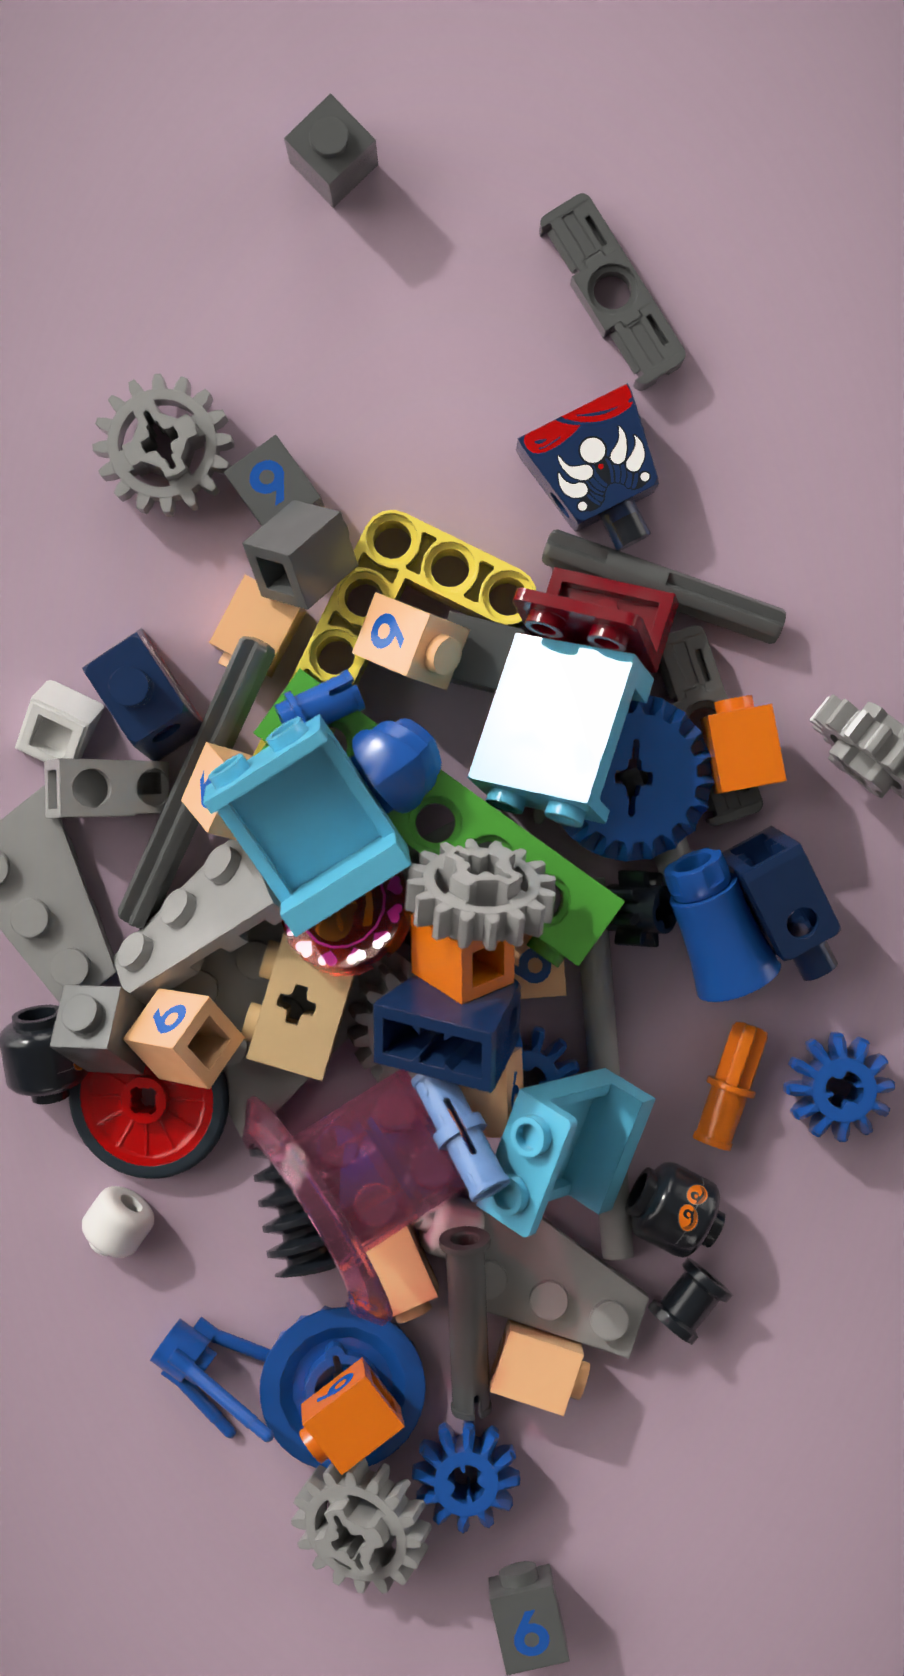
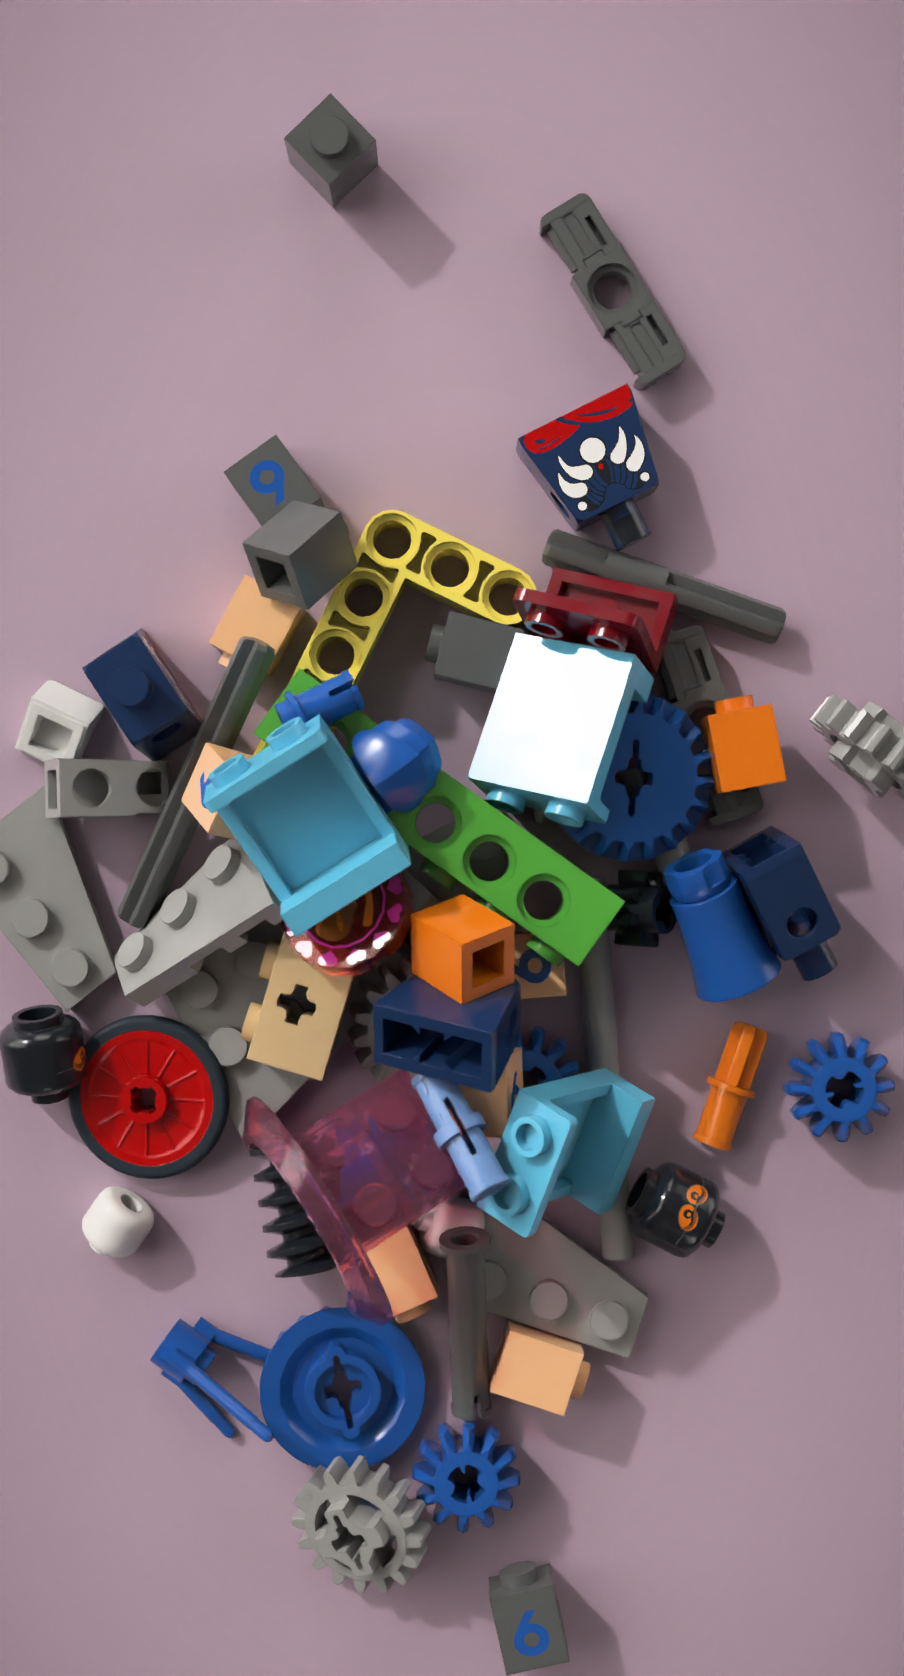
dark grey brick [49,985,146,1075] -> none
light grey gear [92,373,235,517] -> none
light nougat brick [123,988,245,1089] -> none
orange brick [299,1357,405,1475] -> none
light nougat brick [352,592,471,690] -> none
light grey gear [405,839,556,951] -> none
black bush [648,1258,733,1345] -> none

